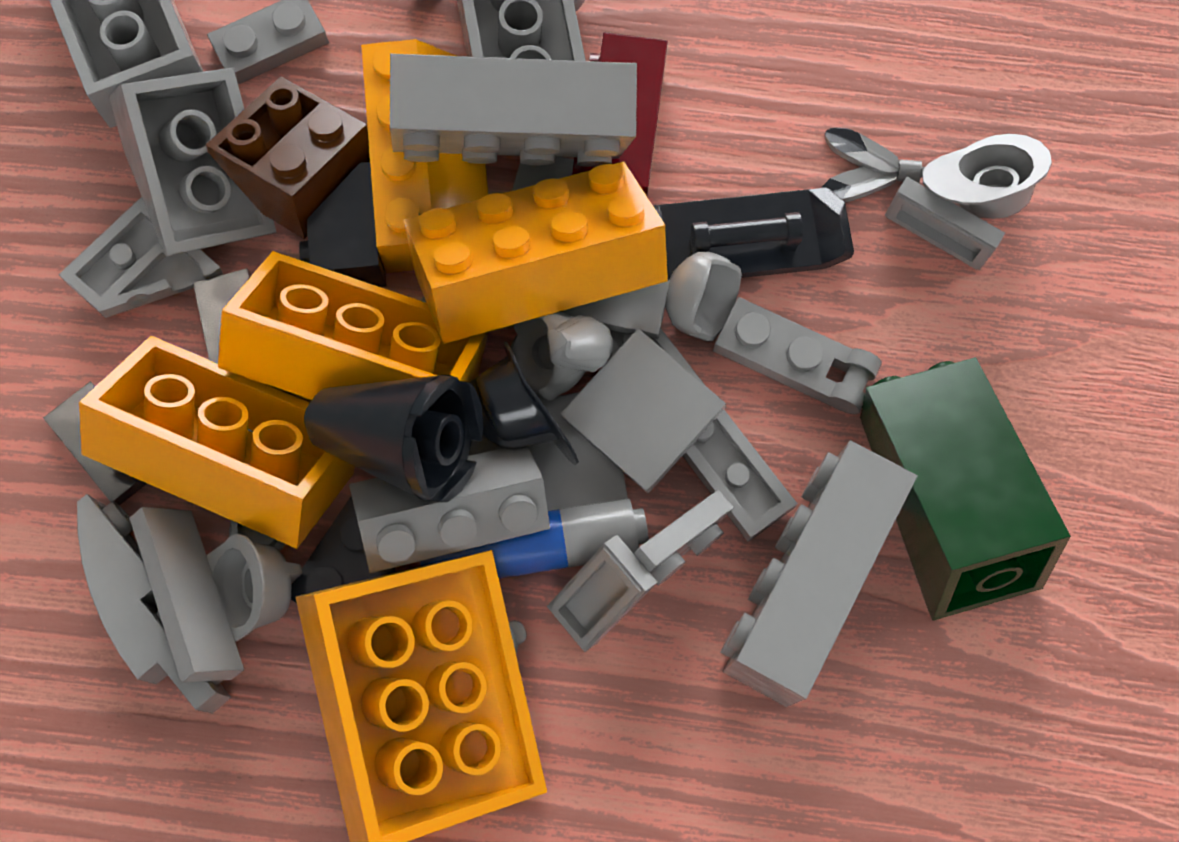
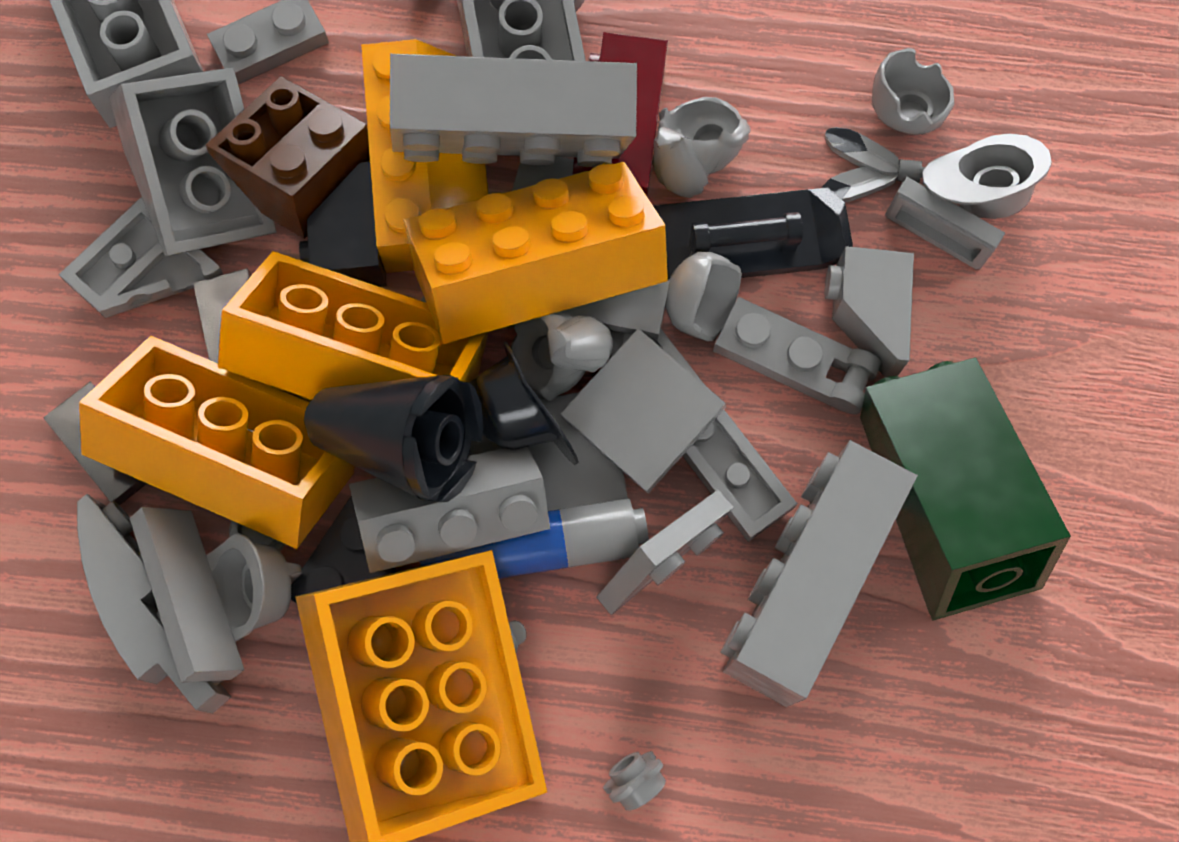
light grey tile [547,535,658,652] -> none
none -> light grey plate [603,751,666,811]
none -> light grey hair [652,97,751,198]
none -> light grey slope [824,246,914,377]
none -> light grey hair [871,48,954,135]

